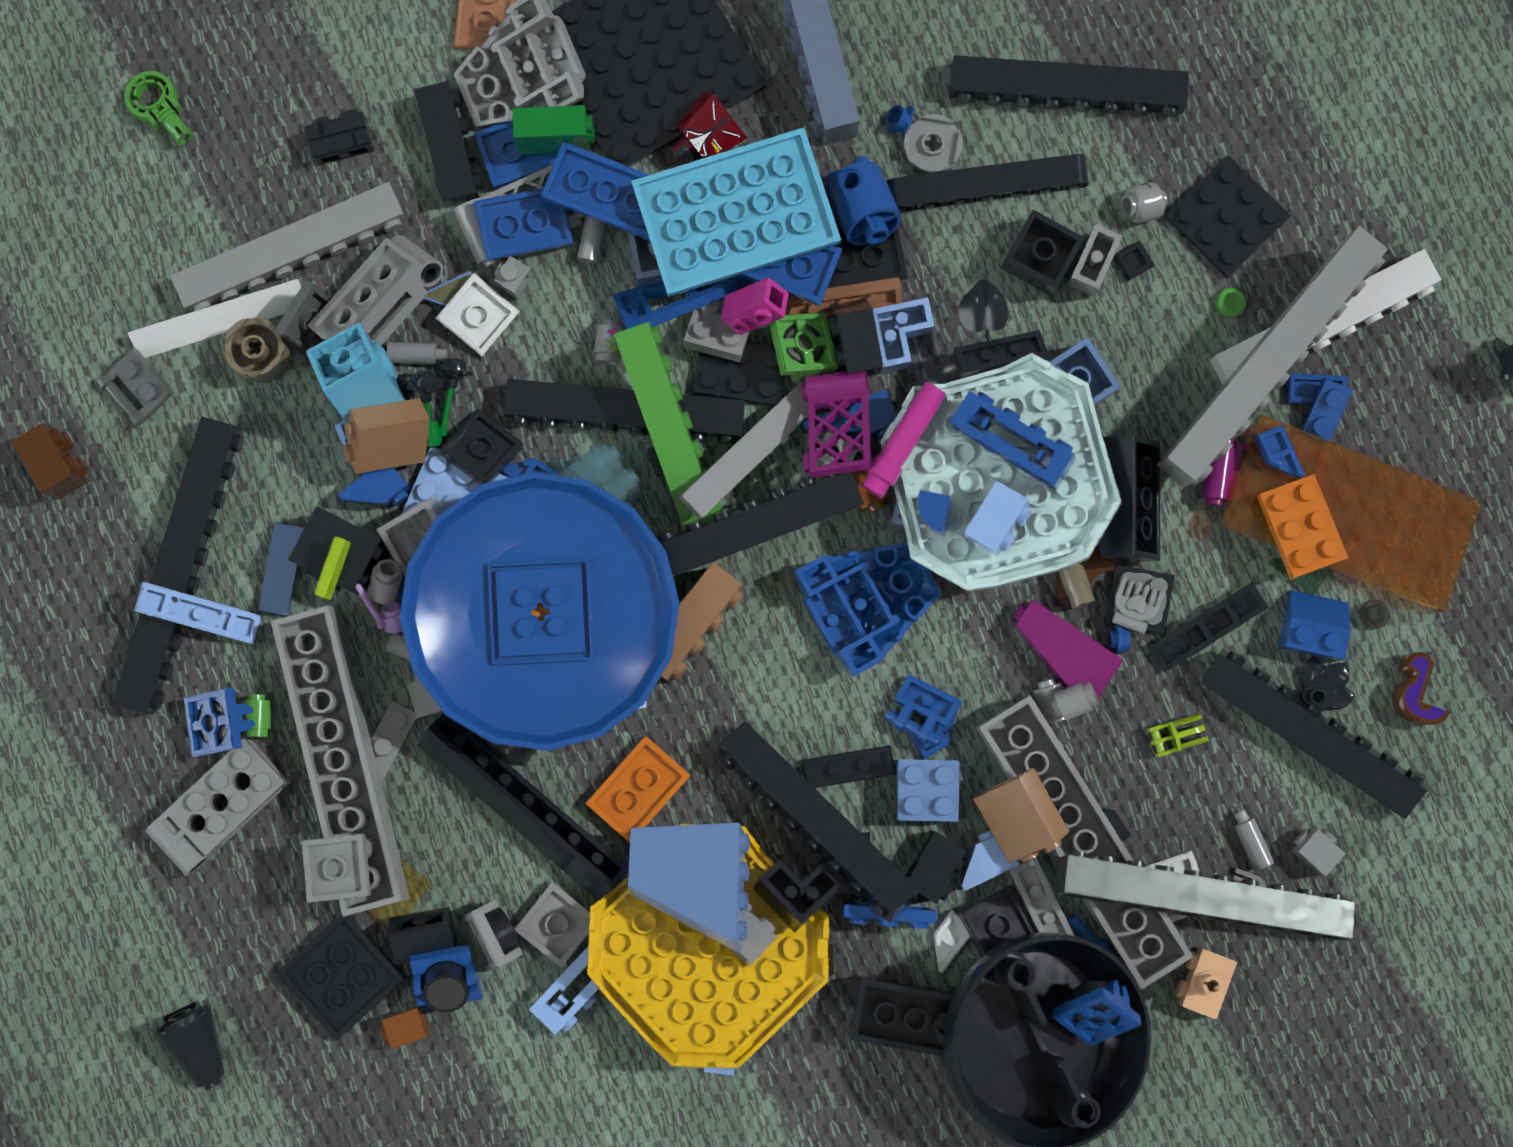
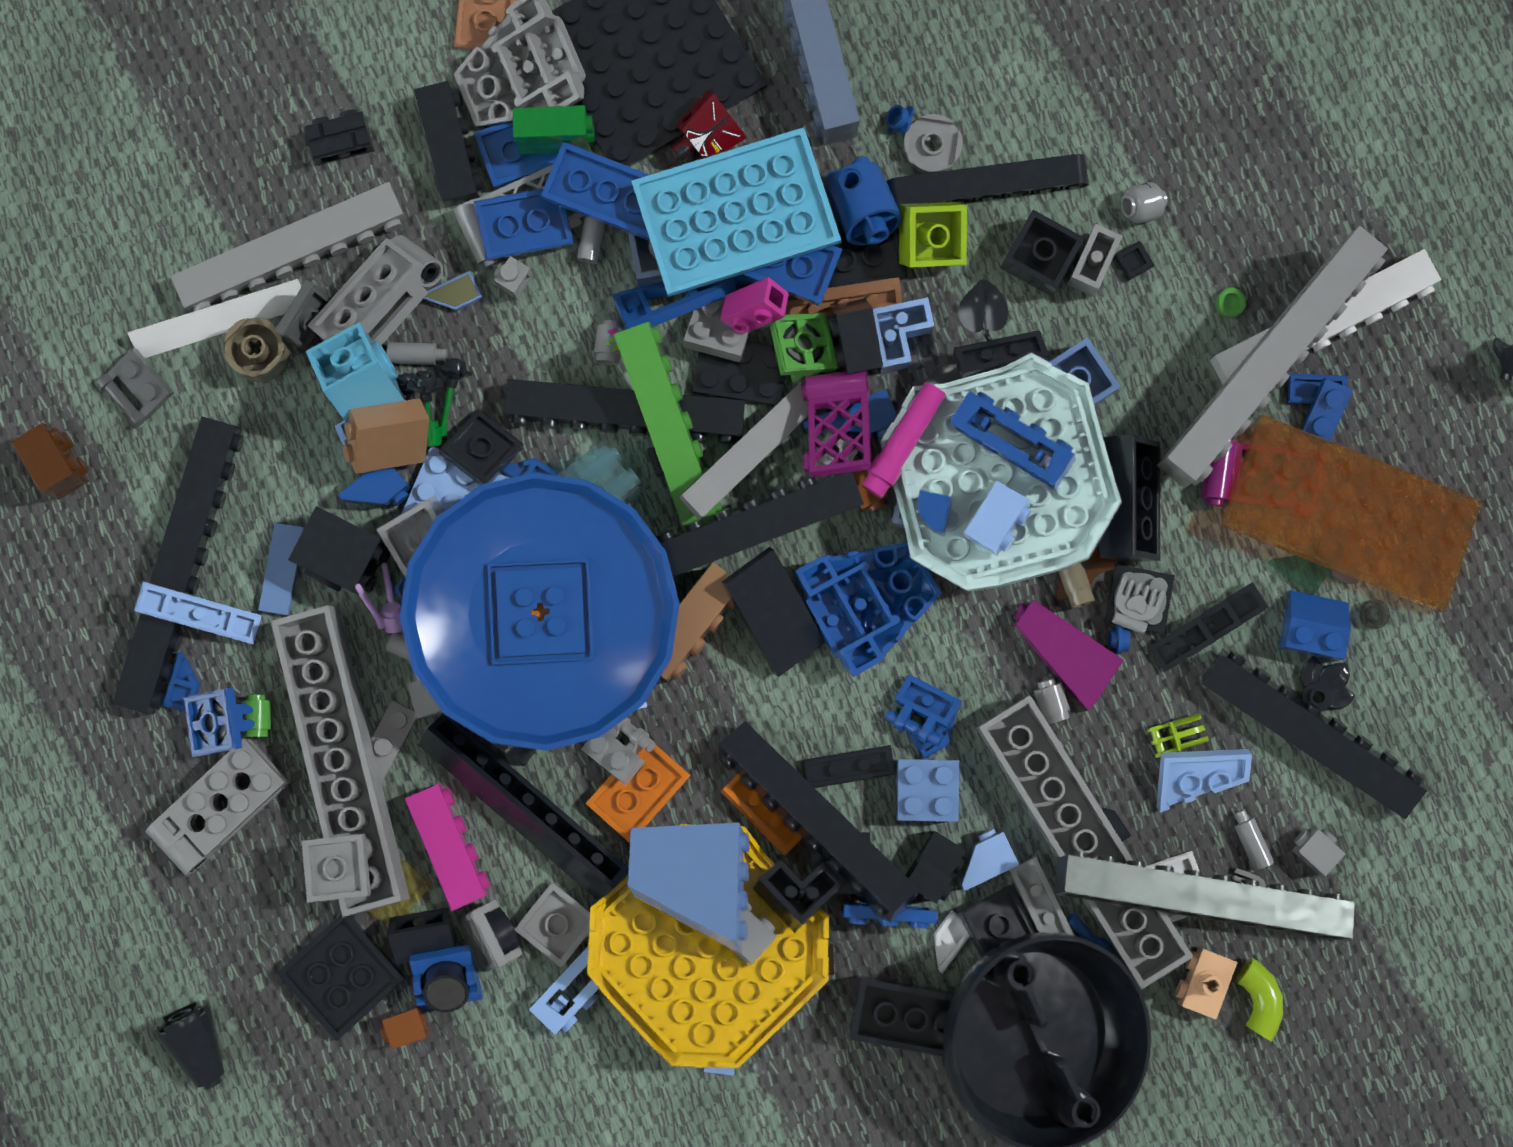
bright green pin [125,71,193,146] -> none
lime tile [314,536,351,600] -> none
light grey brick [367,560,403,604] -> none
white tile [436,273,520,357] -> none
black brick [949,55,1189,118] -> none
medium nougat brick [974,768,1069,863] -> none
light grey brick [1051,682,1099,721] -> none
blue piece [1053,979,1141,1046] -> none
black plate [1165,154,1291,279] -> none
blue tile [1253,424,1305,479] -> none
orange plate [1257,474,1349,580] -> none
reddish brown animal [1392,652,1451,725] -> none
none -> blue tile [162,652,201,712]
none -> dark pink brick [405,784,491,911]
none -> light grey plate [581,717,655,786]
none -> orange plate [720,774,803,856]
none -> black tile [721,547,825,677]
none -> lime brick [899,202,967,267]
none -> light blue wing [1157,749,1252,812]
none -> lime cylinder [1235,957,1283,1042]

